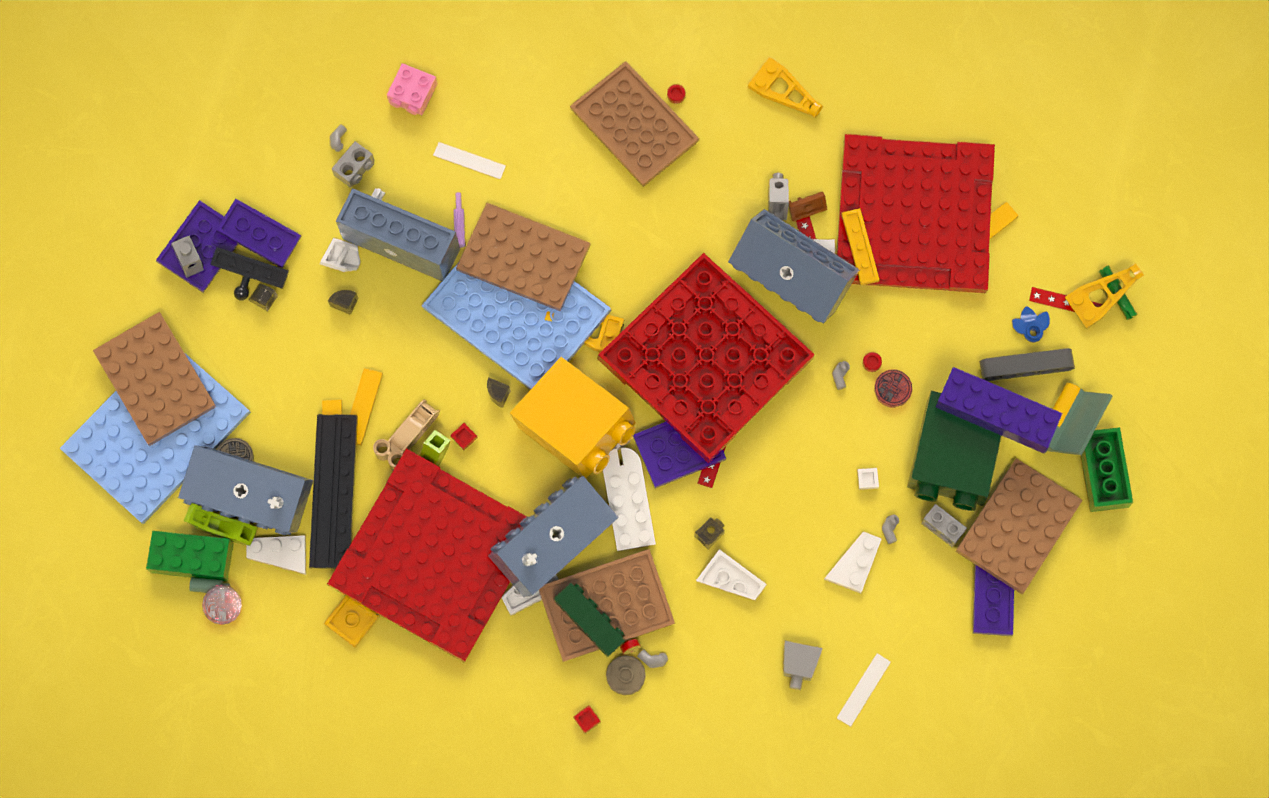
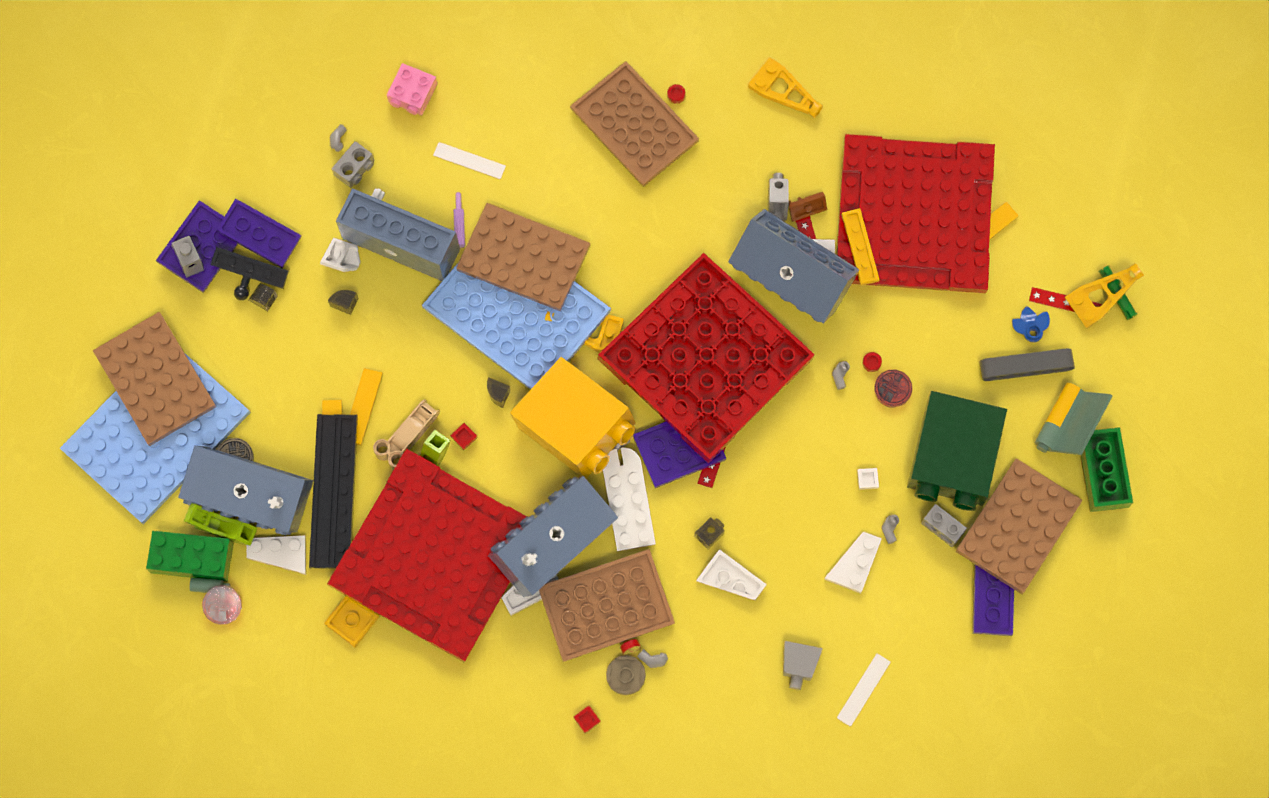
dark green brick [553,583,626,658] -> none
dark purple brick [936,367,1063,454] -> none

